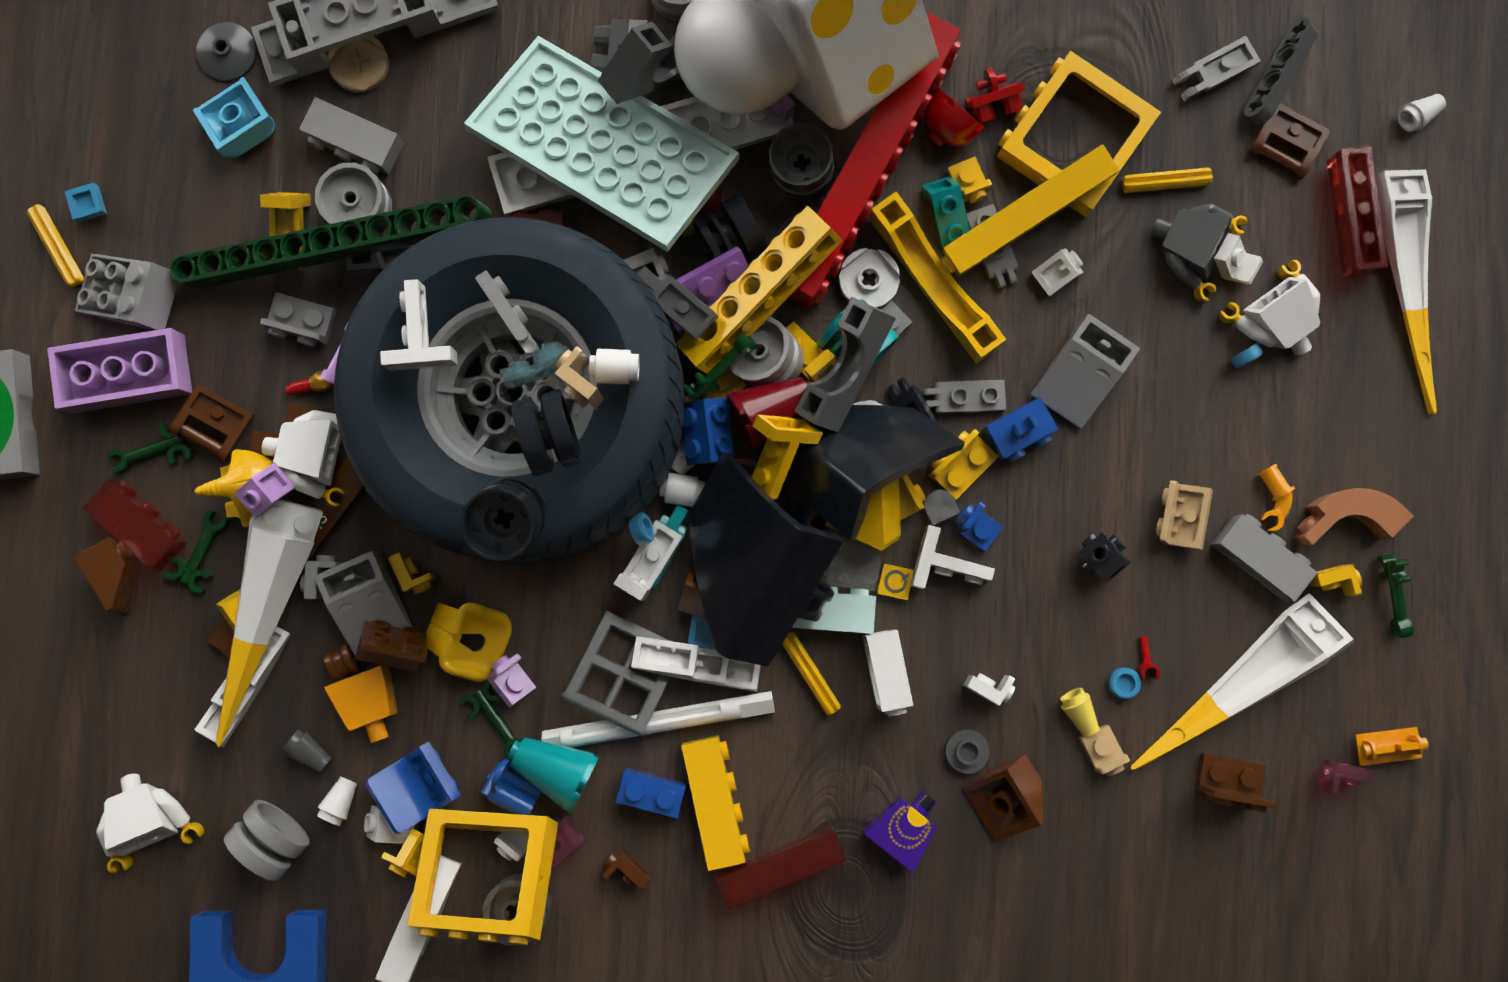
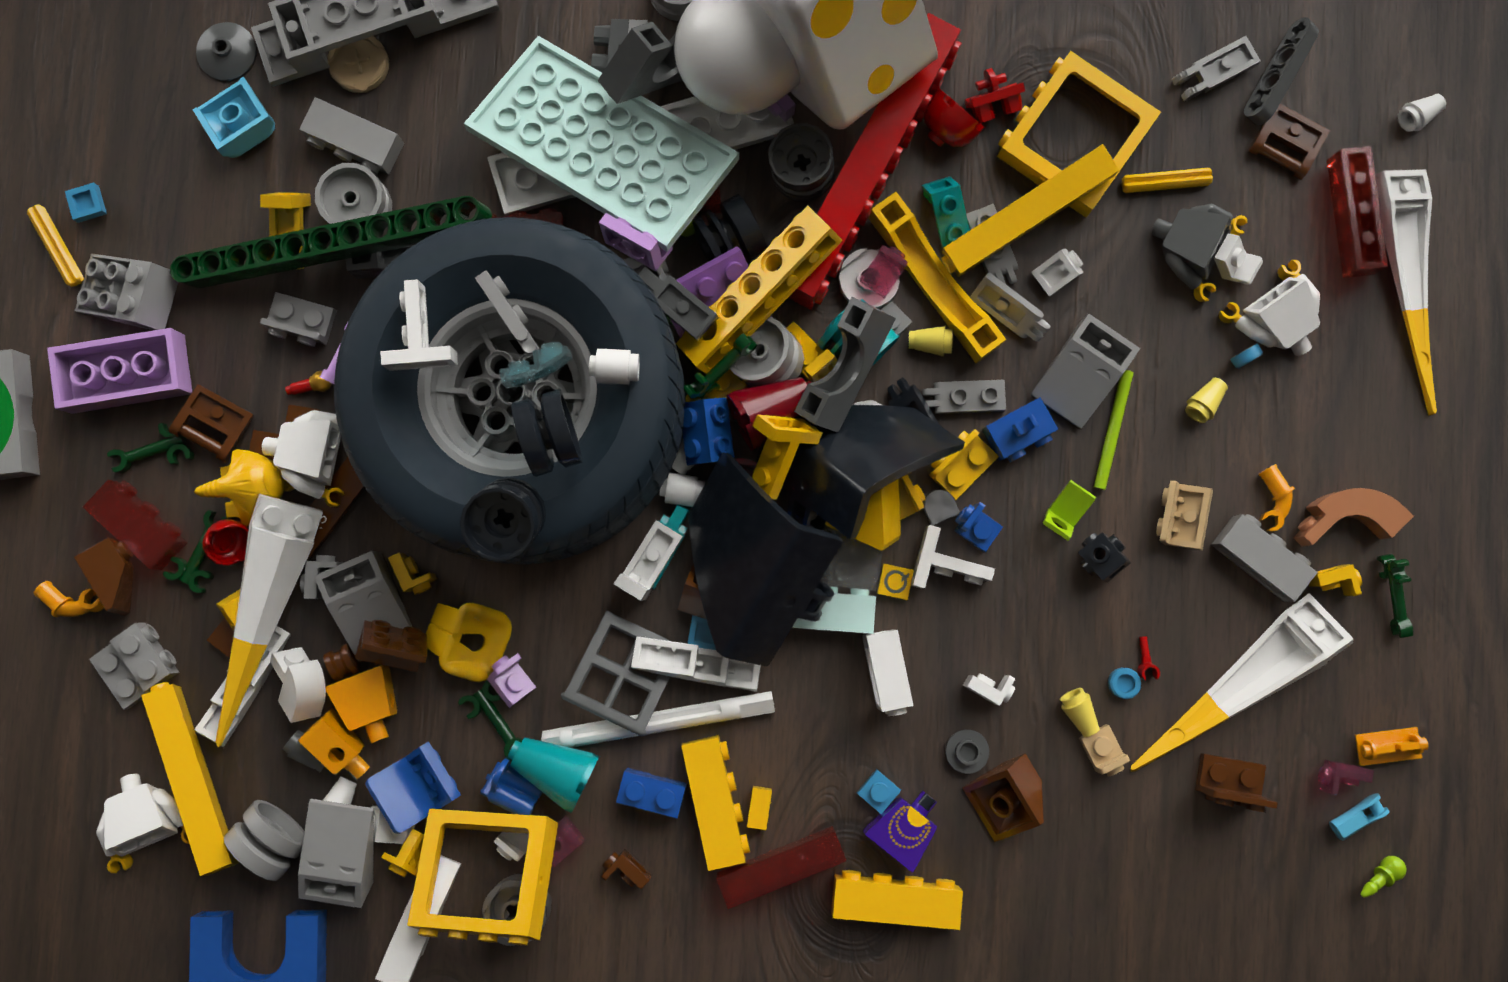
lavender bracket [235,463,295,517] -> none
tan bracket [555,346,604,409] -> none
dark azure tile [629,512,654,546] -> none
yellow axle [782,632,841,715] -> none
yellow bracket [946,156,992,203] -> none
none -> light orange piece [34,581,104,617]
none -> light grey plate [89,623,180,710]
none -> yellow brick [141,682,239,876]
none -> red hair [202,519,249,566]
none -> white brick [270,647,326,723]
none -> light orange torso [298,708,370,780]
none -> light grey slope [298,799,374,908]
none -> lavender bracket [599,213,673,271]
none -> yellow piece [747,786,772,830]
none -> yellow brick [831,870,963,930]
none -> dark azure plate [857,769,901,814]
none -> clear pink bracket [860,245,908,299]
none -> light yellow cone [909,326,953,356]
none -> light grey hinge [970,272,1050,342]
none -> lime bracket [1043,480,1096,541]
none -> lime bar [1093,370,1134,490]
none -> light yellow cone [1185,377,1228,423]
none -> medium azure bar [1329,793,1390,841]
none -> lime bar [1361,856,1407,898]

